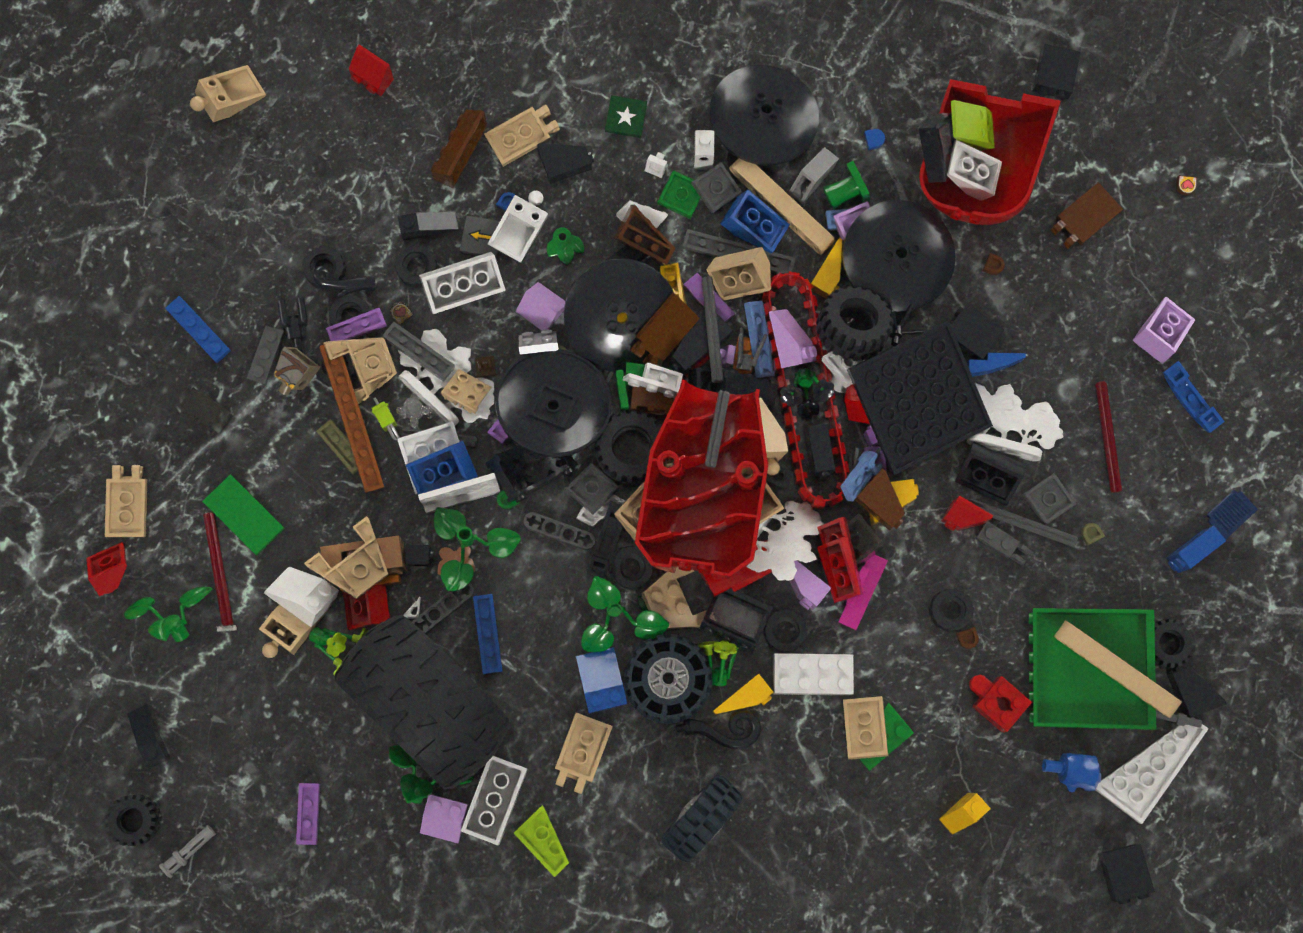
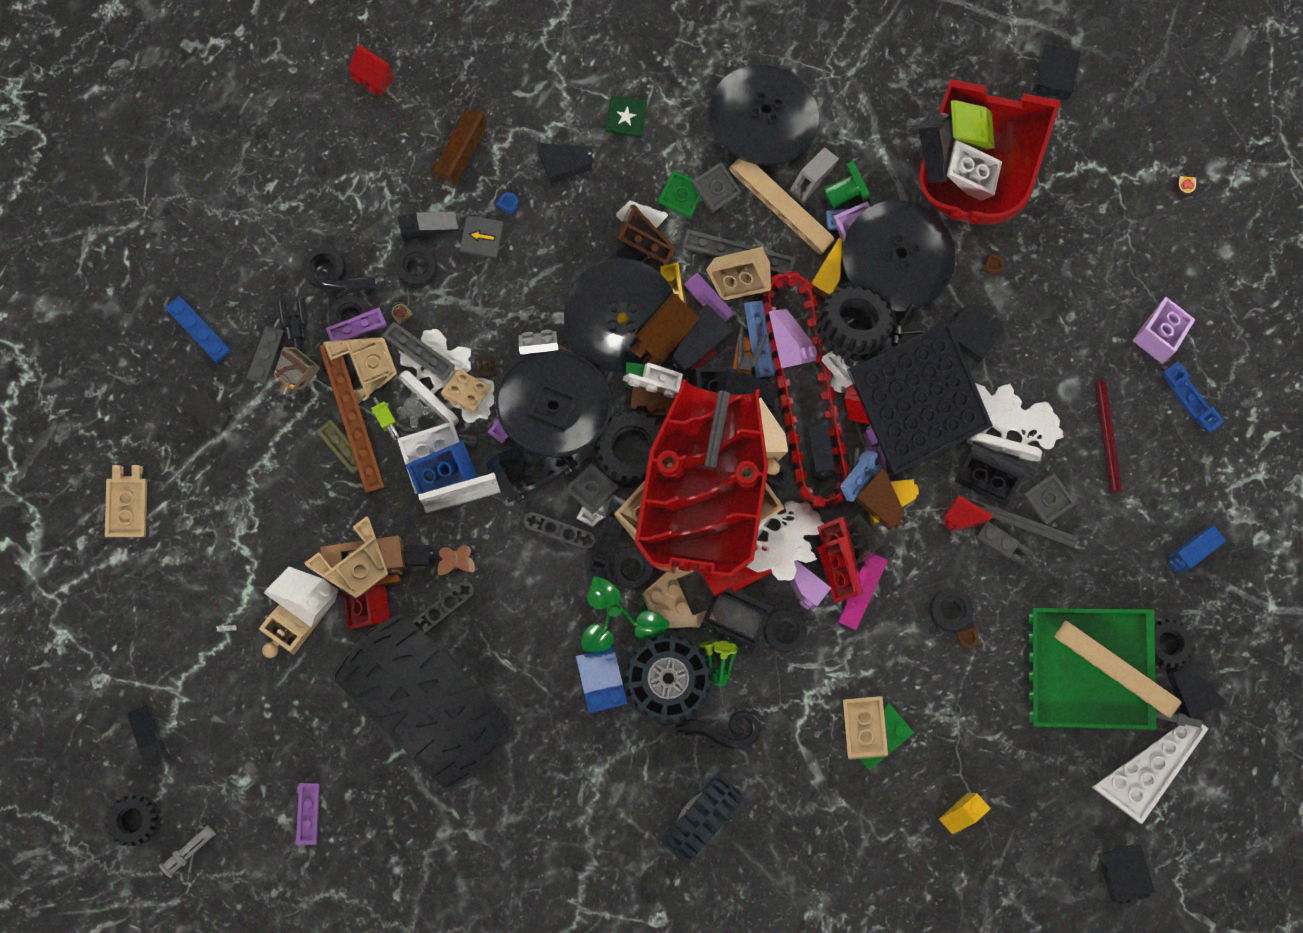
red slope [86,542,127,597] -> none
green plant [123,587,213,642] -> none
tan slope [190,65,266,122] -> none
green tile [202,474,285,556] -> none
dark red axle [203,512,233,626] -> none
plant [309,627,369,676] -> none
green plant [388,745,474,804] -> none
white hand [403,596,421,619] -> none
white brick [419,252,506,314] -> none
lavender slope [420,794,469,843] -> none
green plant [434,507,521,592] -> none
white brick [461,756,528,845] -> none
blue plate [473,594,503,675] -> none
tan tile [484,105,560,167] -> none
white slope [488,191,548,263] -> none
green tile [497,490,520,510] -> none
lime wing [514,805,569,877] -> none
lavender slope [516,282,566,331] -> none
green plate [546,227,584,265] -> none
tan tile [555,713,613,794] -> none
green tile [616,370,629,412] -> none
white tile [645,152,667,178] -> none
white torso [694,130,714,170] -> none
dark grey axle [702,277,723,383] -> none
yellow slope [712,674,773,715] -> none
blue slope [720,190,790,253] -> none
lavender tile [720,345,736,368] -> none
white brick [773,654,854,695] -> none
black plant [780,368,835,418] -> none
blue tile [864,129,885,150] -> none
blue slope [967,353,1026,377] -> none
red brick [969,675,1032,733] -> none
blue piece [1042,753,1101,792] -> none
reddish brown tile [1050,182,1123,249] -> none
olive tile [1081,523,1105,546] -> none
dark blue window [1207,490,1258,540] -> none

